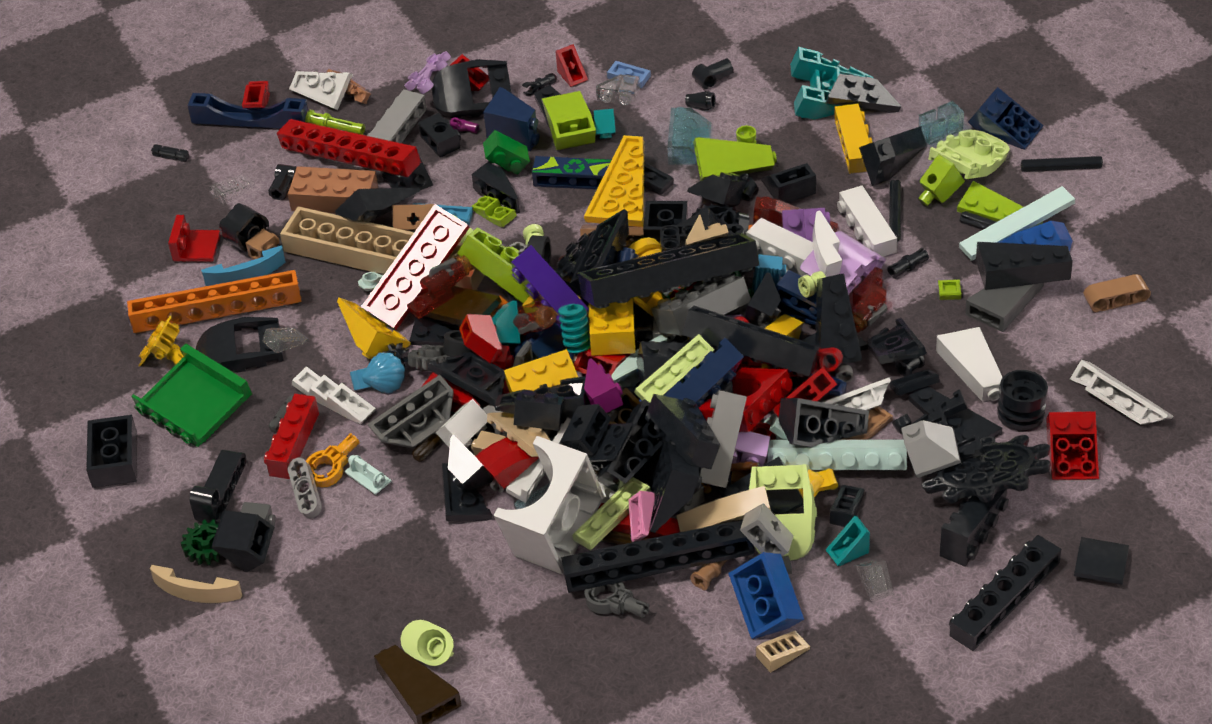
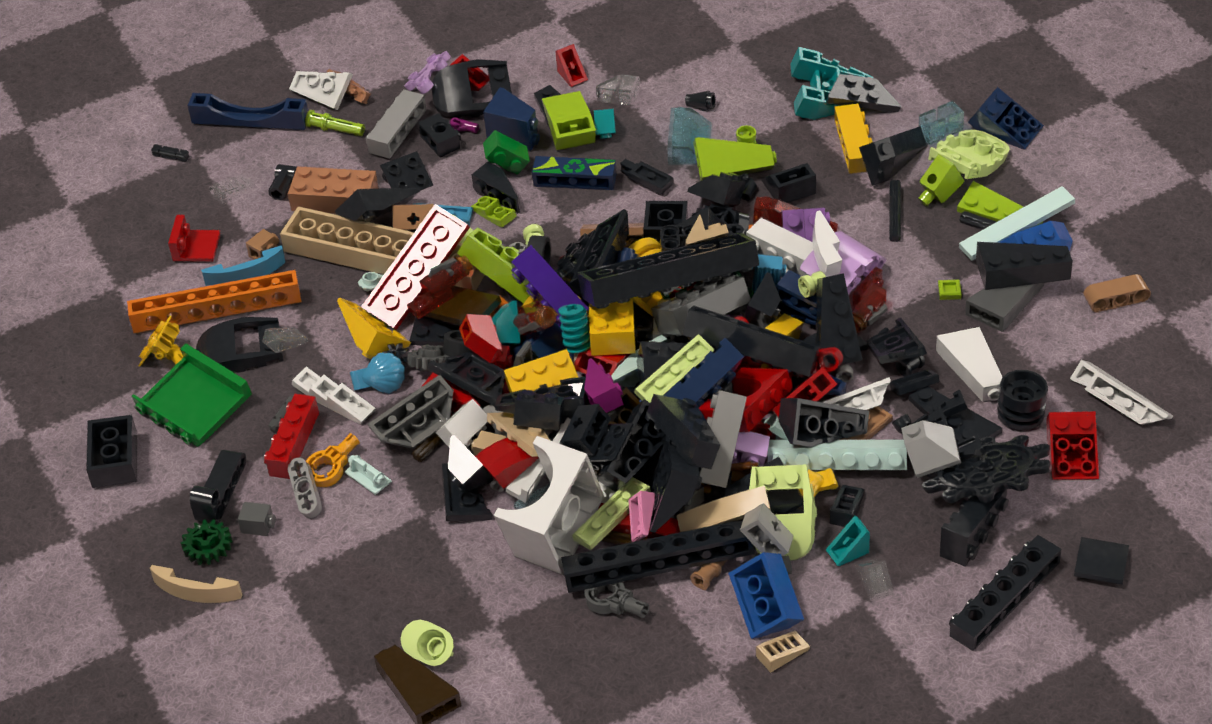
black slope [211,510,275,572] -> none
black brick [219,203,269,252] -> none
red slope [242,81,270,109] -> none
red brick [277,119,421,177] -> none
black piece [522,73,557,95] -> none
yellow wing [584,135,644,227] -> none
medium blue plate [607,61,651,88] -> none
black piece [692,58,734,89] -> none
white brick [837,186,897,257] -> none
black pin [887,248,929,278] -> none
black axle [1020,156,1103,172] -> none

